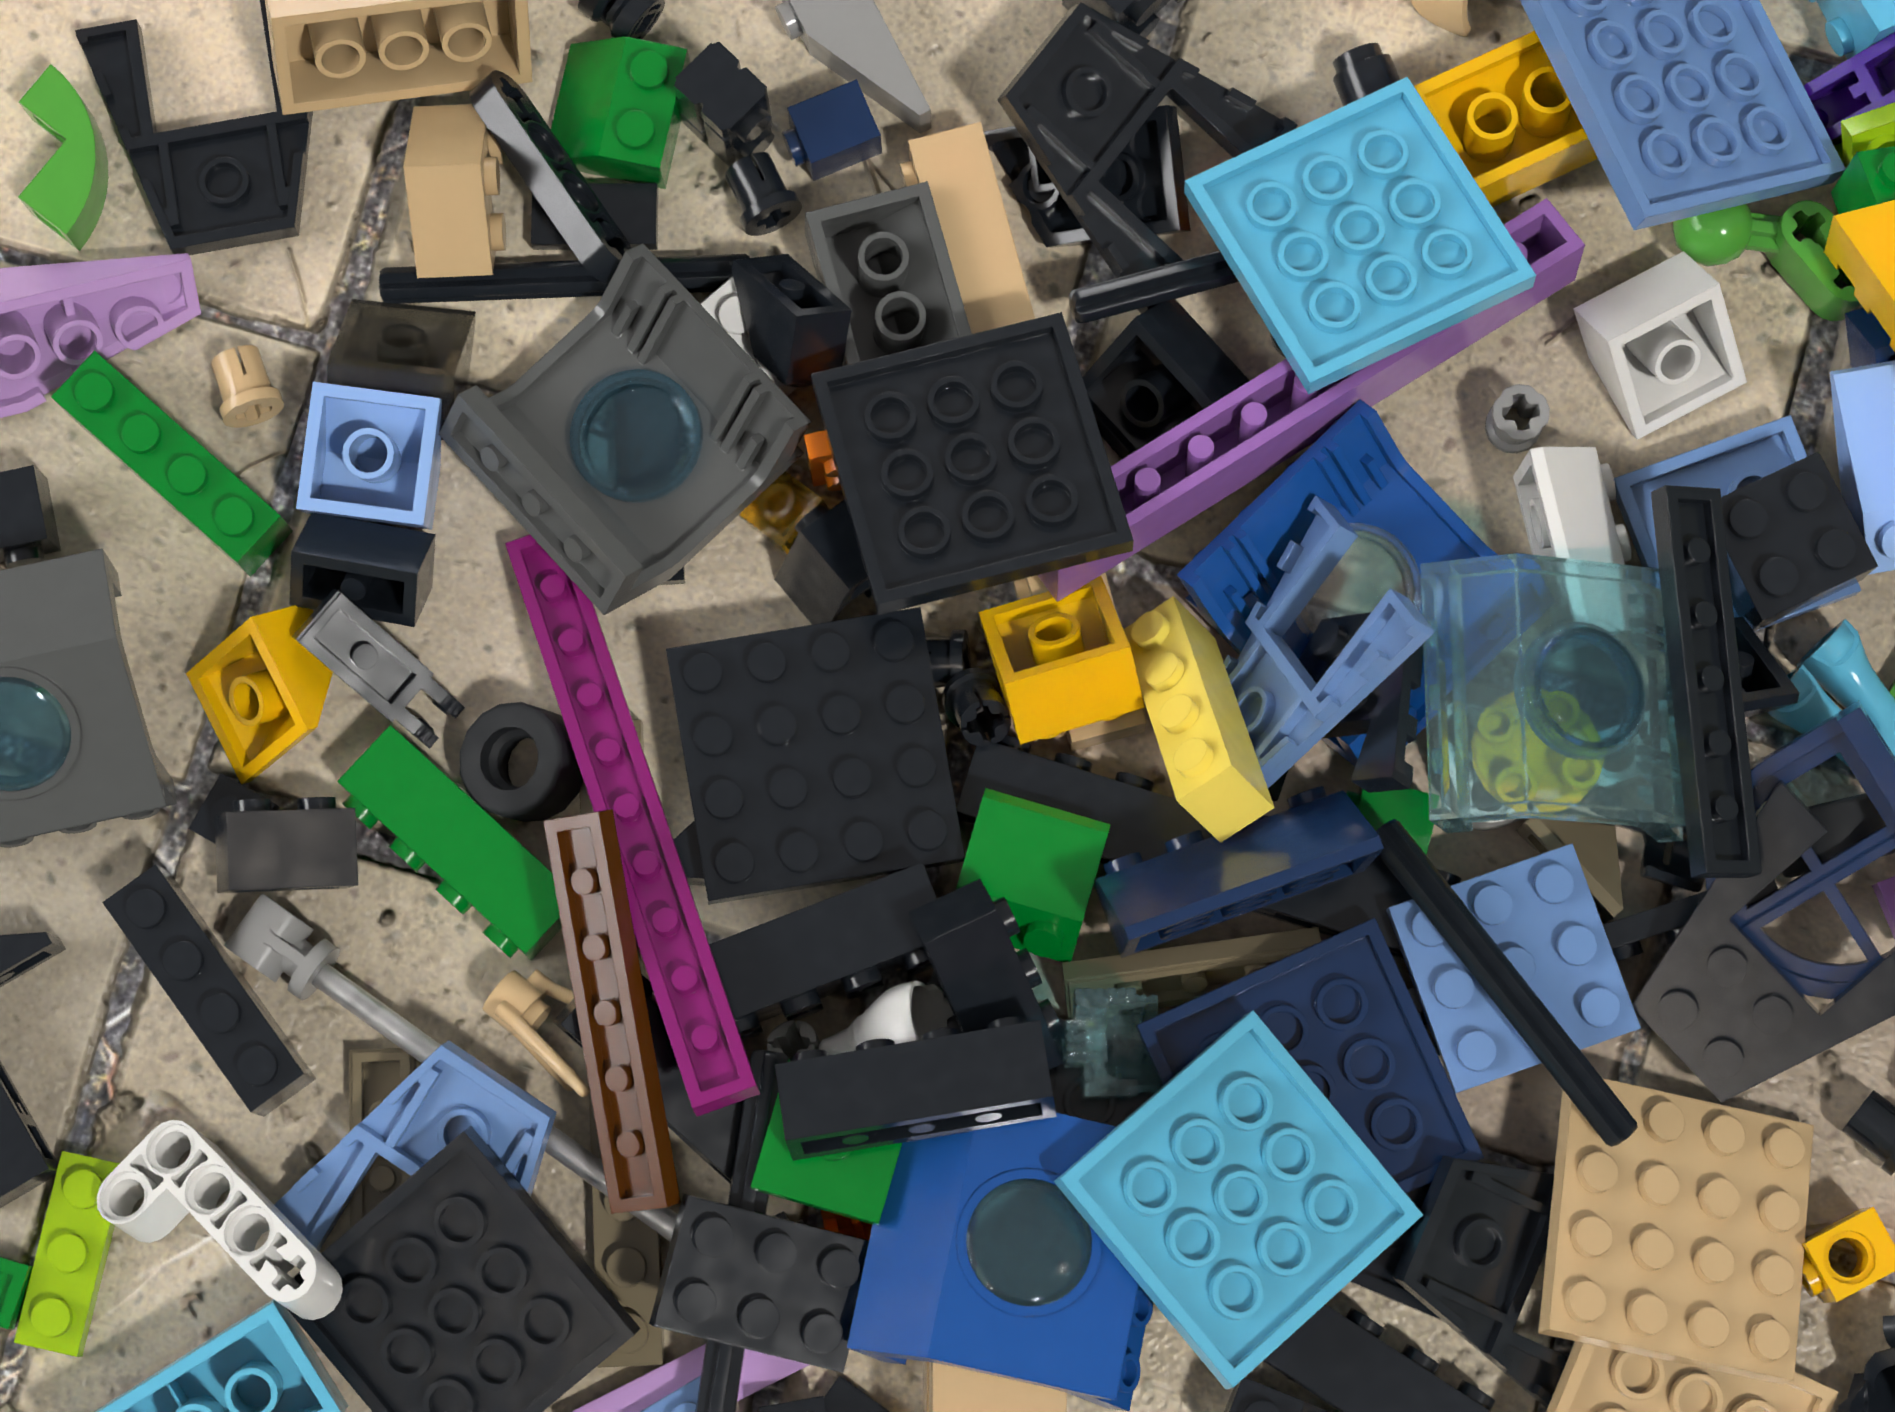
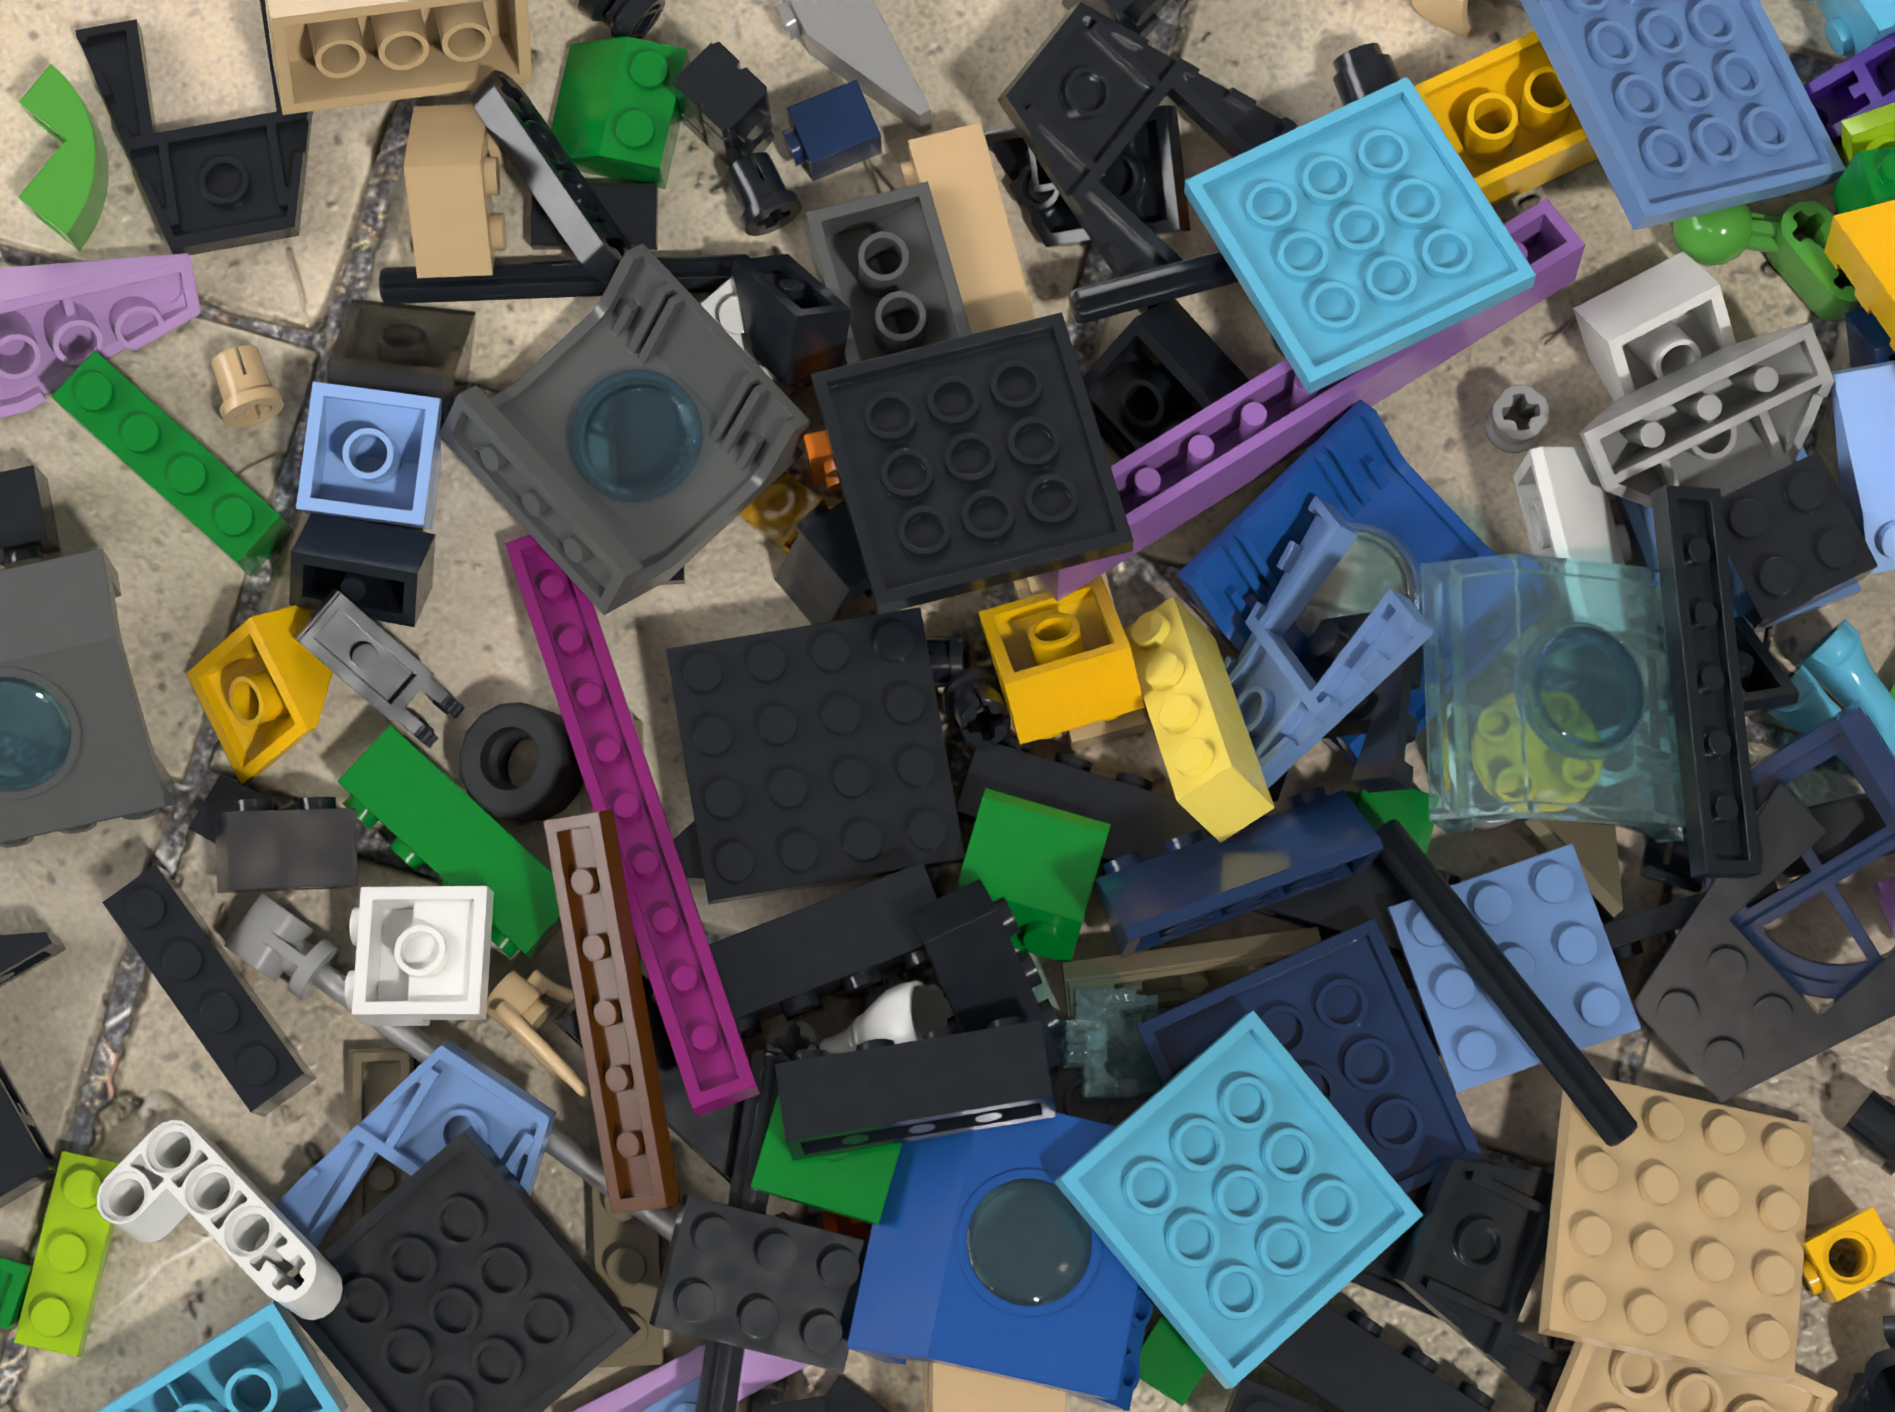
none -> white plate [345,886,494,1026]
none -> green brick [1139,1312,1207,1406]
none -> light grey wedge [1579,322,1835,509]

